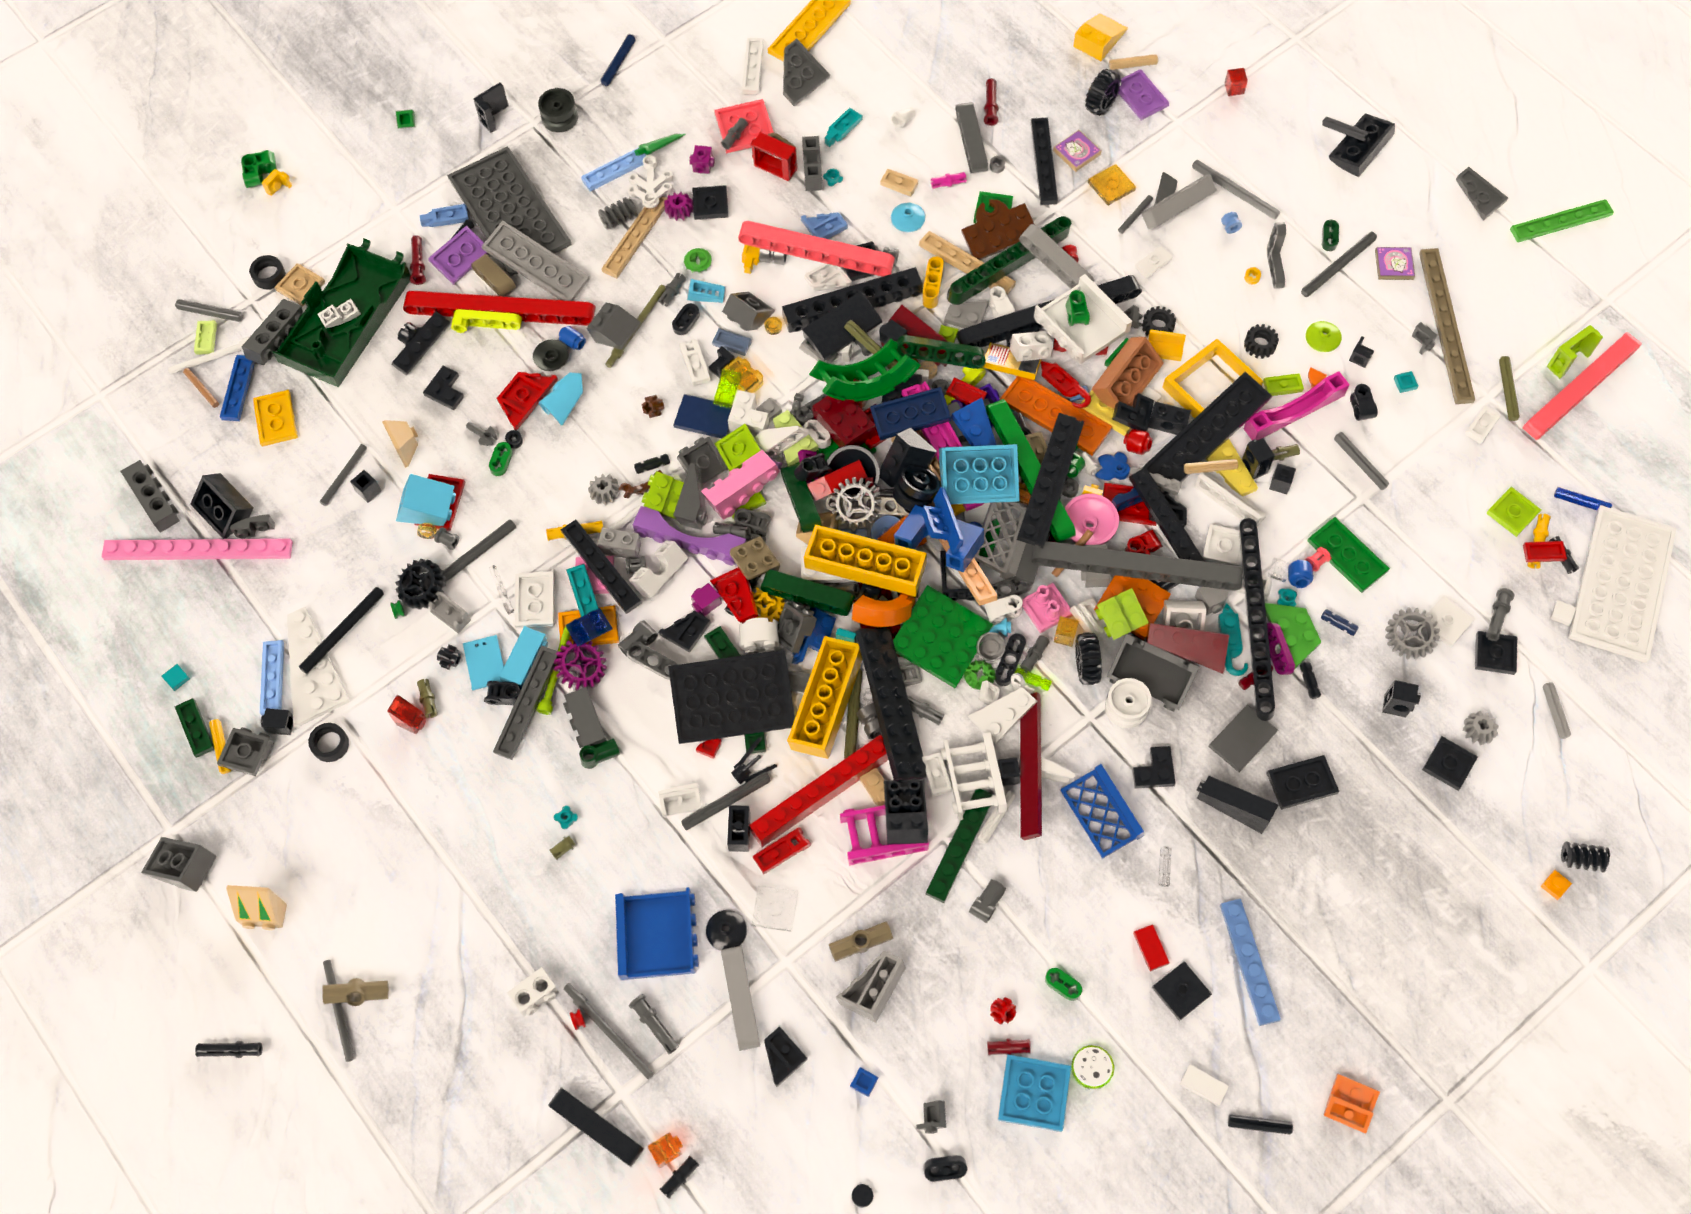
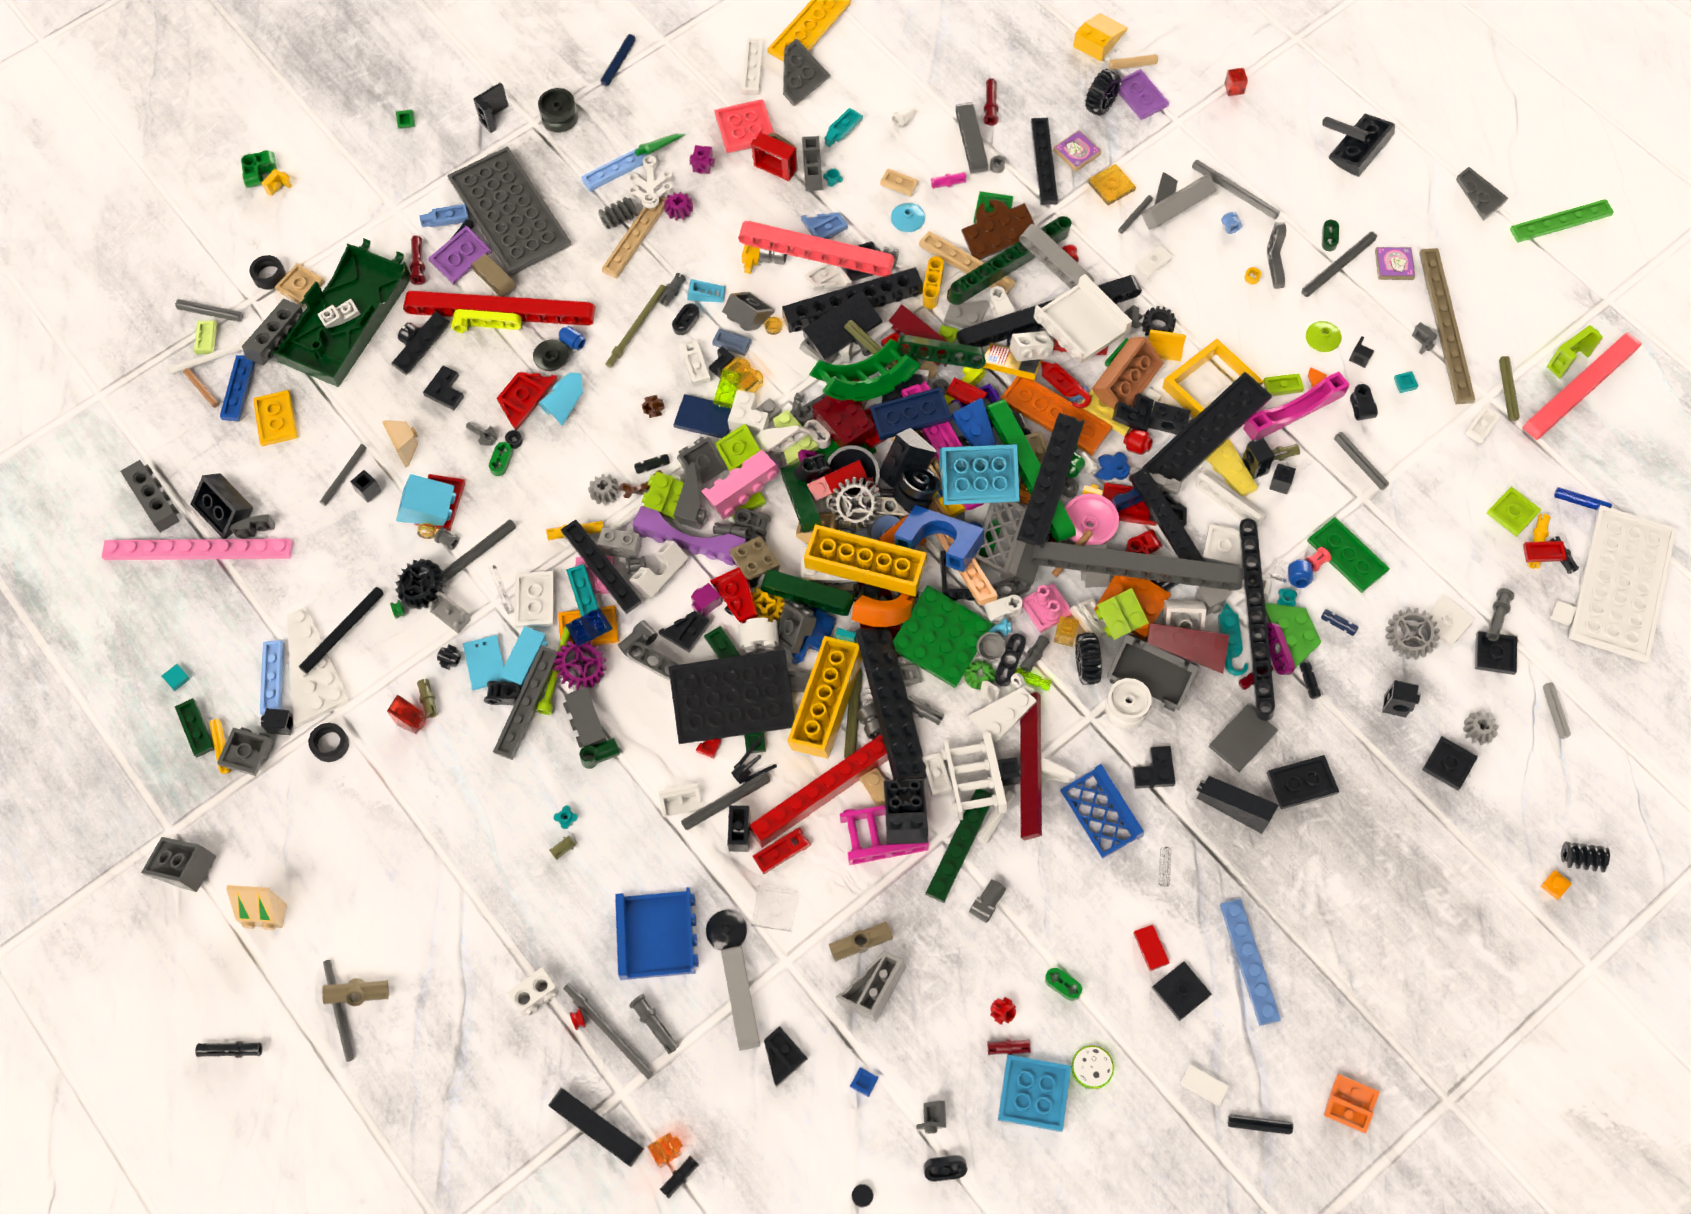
light grey plate [482,220,589,301] -> none
dark grey slope [586,302,641,350] -> none
bright green gear [684,248,712,274] -> none
black plate [692,185,729,220] -> none
dark grey pin [721,118,748,150] -> none
black brick [879,319,907,346] -> none
blue bracket [921,487,964,553] -> none
green piece [1065,290,1090,326] -> none
tan axle [1184,459,1238,474] -> none
black tyre [1244,324,1279,359] -> none

